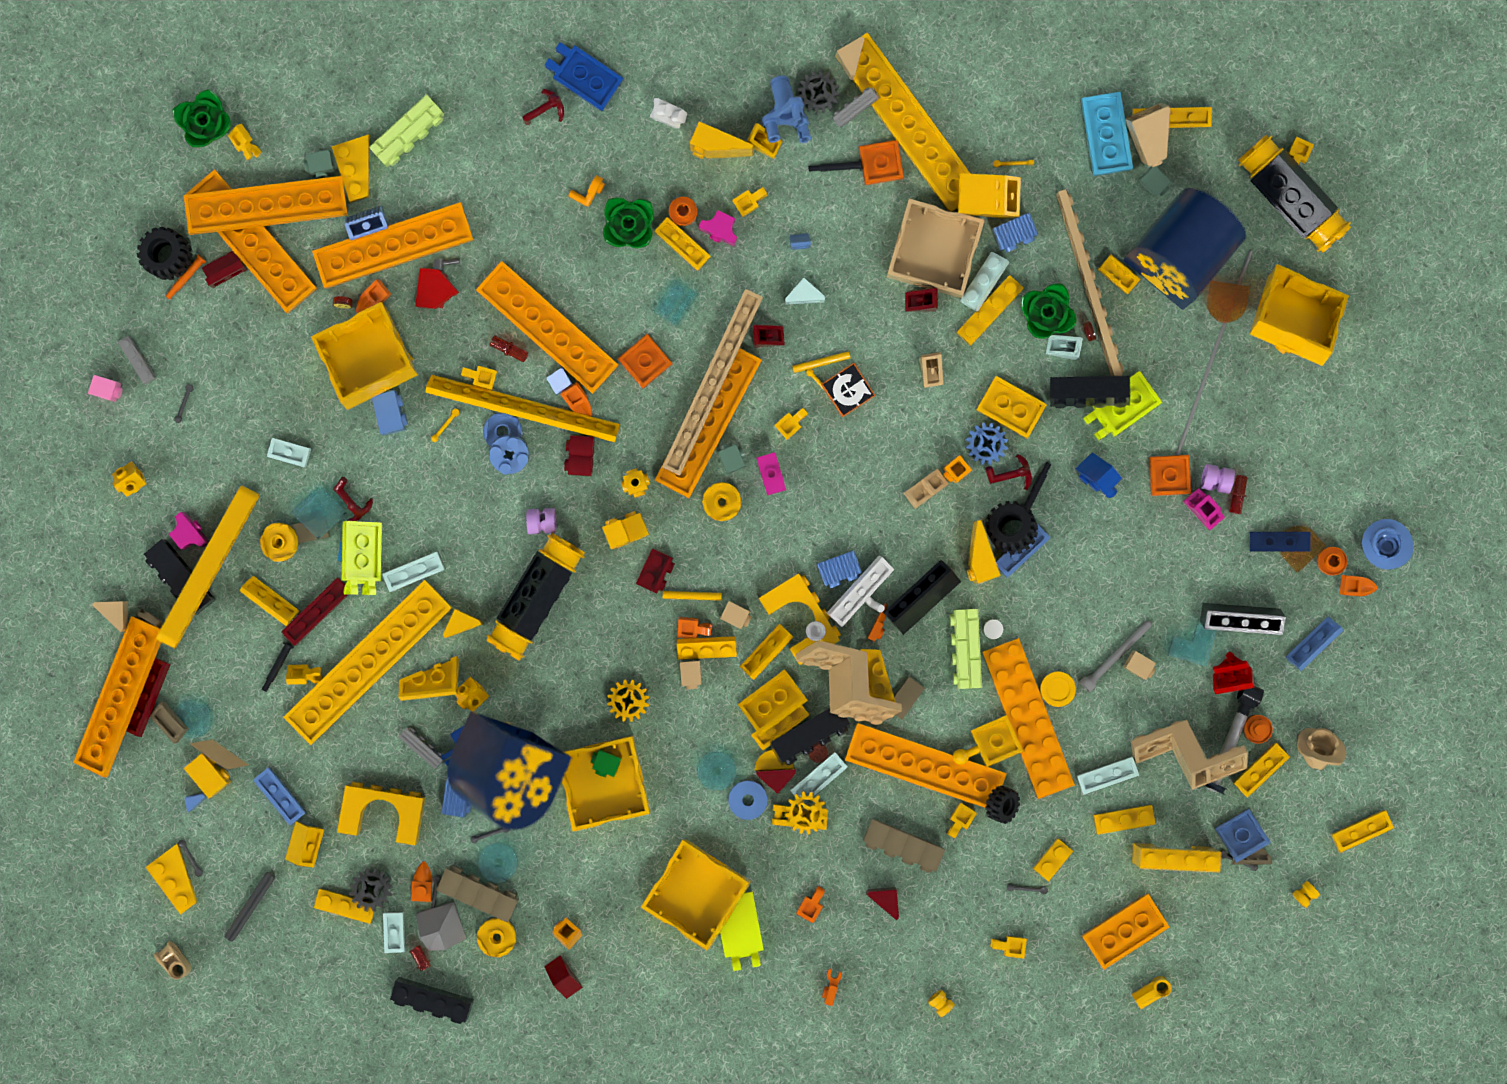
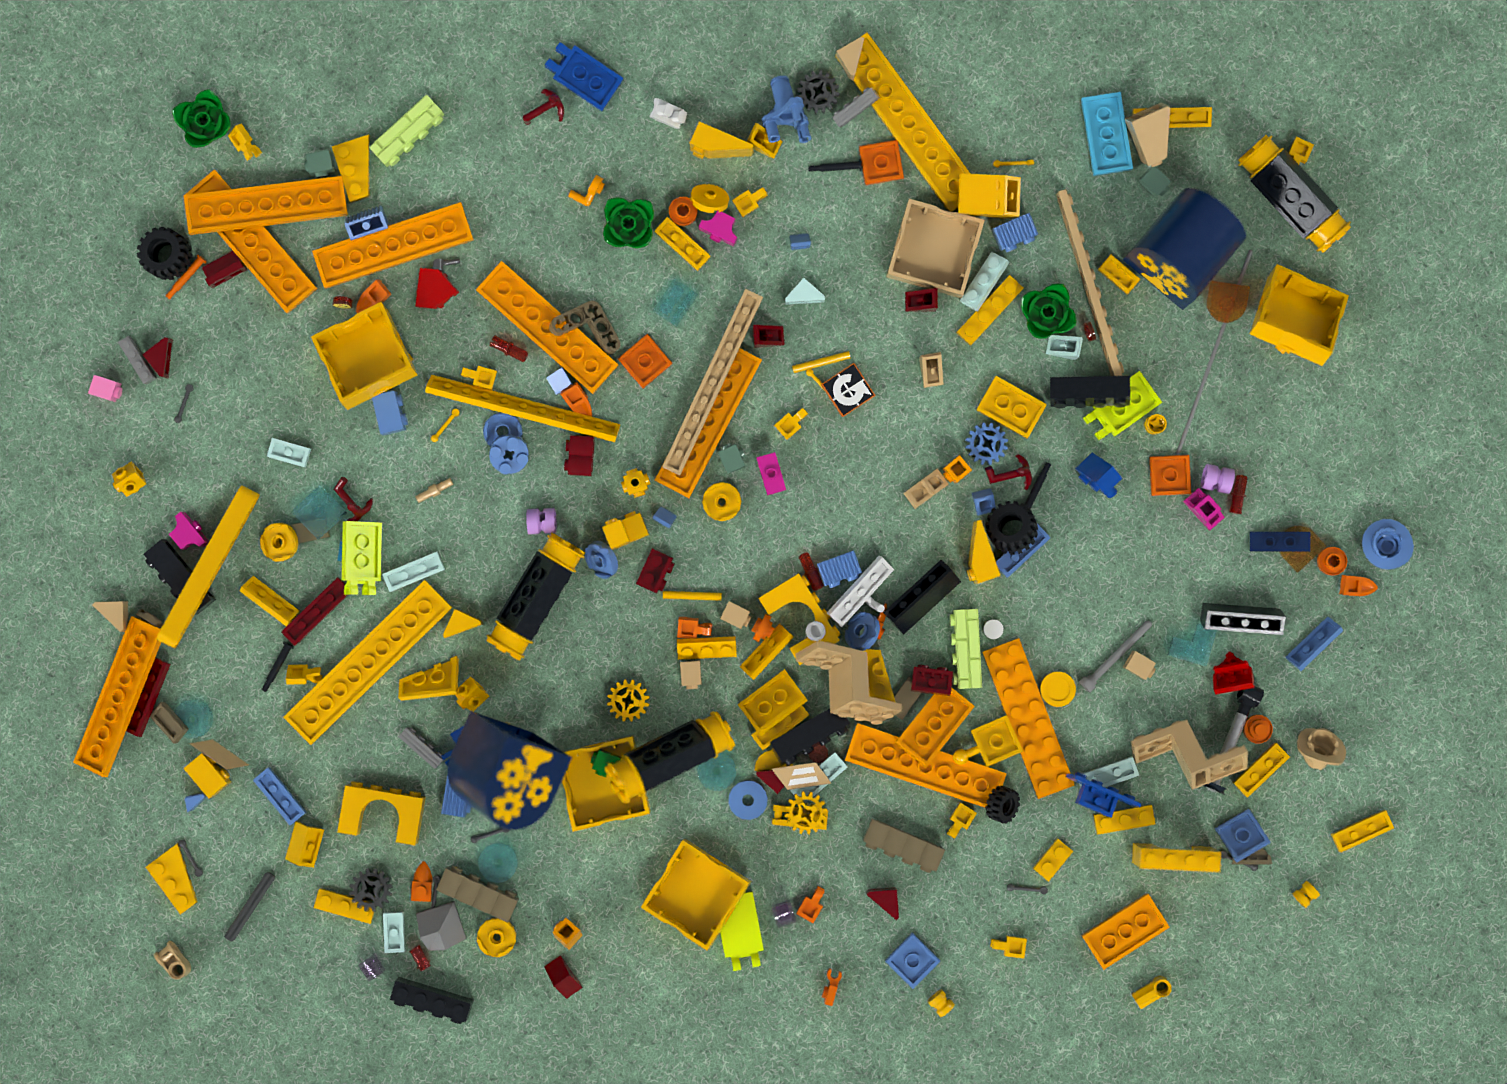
none -> dark red slope [142,337,173,378]
none -> brick [357,953,386,982]
none -> tan bar [415,478,454,503]
none -> dark tan beam [549,301,620,354]
none -> medium blue tile [585,541,618,579]
none -> black brick [605,711,735,803]
none -> medium blue slope [653,507,677,528]
none -> yellow plate [690,184,730,213]
none -> orange plate [751,614,775,642]
none -> brick [771,900,797,928]
none -> tan sticker [772,762,831,790]
none -> clear red axle [798,552,825,592]
none -> medium blue tile [845,612,880,651]
none -> medium blue plate [885,932,940,989]
none -> light orange plate [895,687,975,768]
none -> dark red bracket [911,665,953,696]
none -> medium blue slope [972,488,996,516]
none -> blue bracket [1066,772,1141,818]
none -> yellow wheel [1144,414,1167,435]

